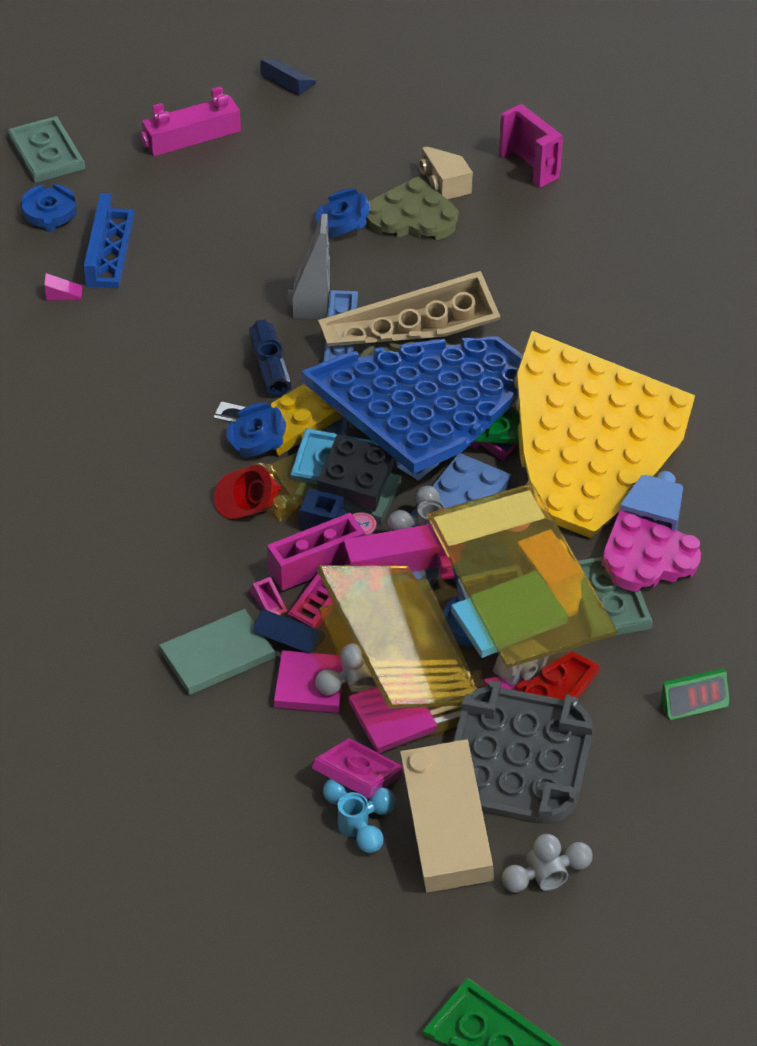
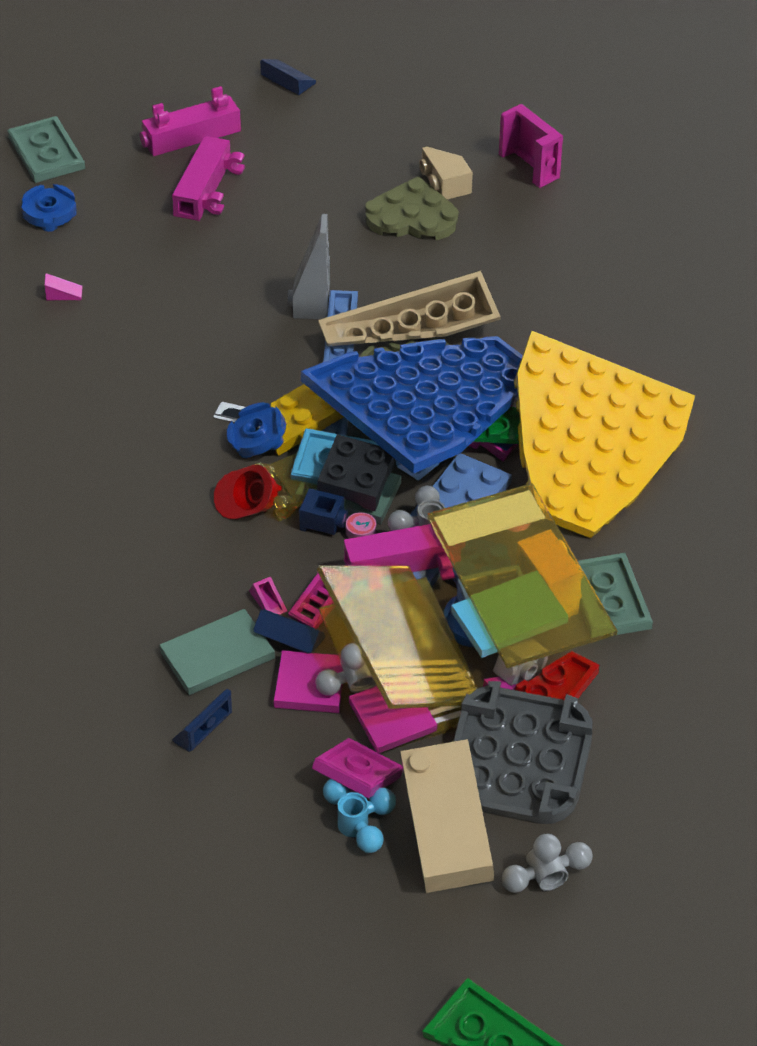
blue fence [84,193,135,288] -> none
dark blue piece [249,320,291,397] -> none
dark pink brick [267,512,365,591] -> none
blue plate [316,188,370,238] -> none
dark pink plate [601,510,701,592] -> none
medium blue torso [620,471,683,531] -> none
slope [660,668,729,720] -> none
none -> dark pink brick [172,136,245,221]
none -> dark blue slope [172,689,232,752]

